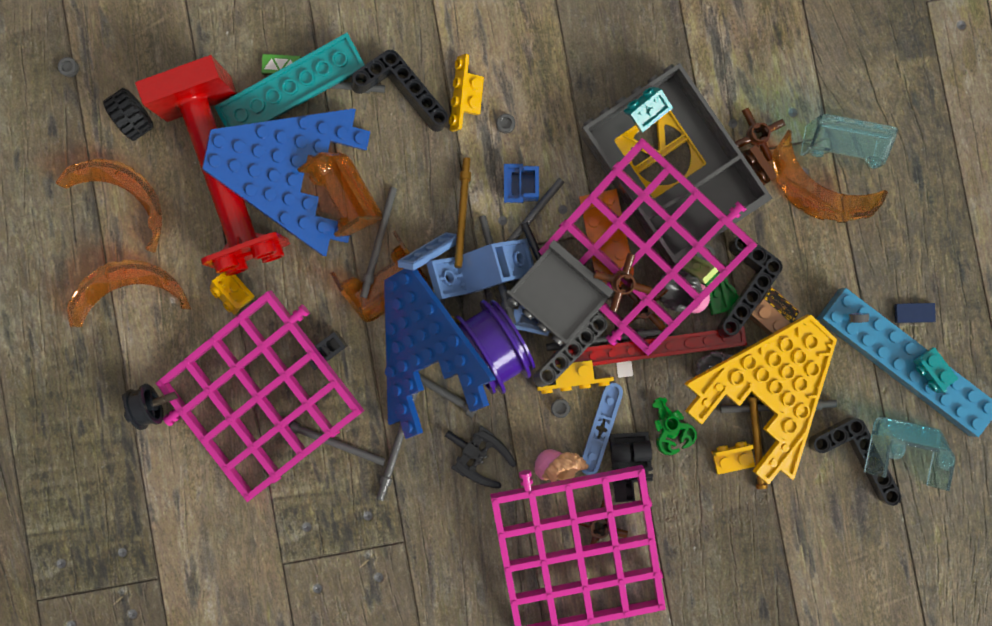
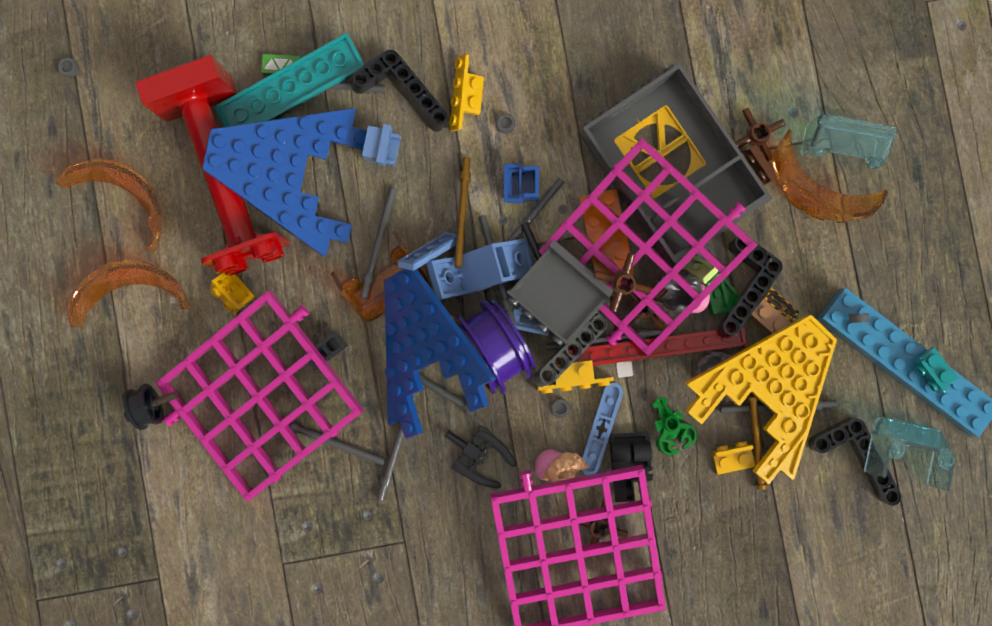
black tyre [103,88,154,141] -> none
clear orange windscreen [297,152,382,237] -> none
bracket [624,87,673,132] -> none
dark blue tile [894,303,936,323] -> none
none -> medium blue plate [362,124,401,167]

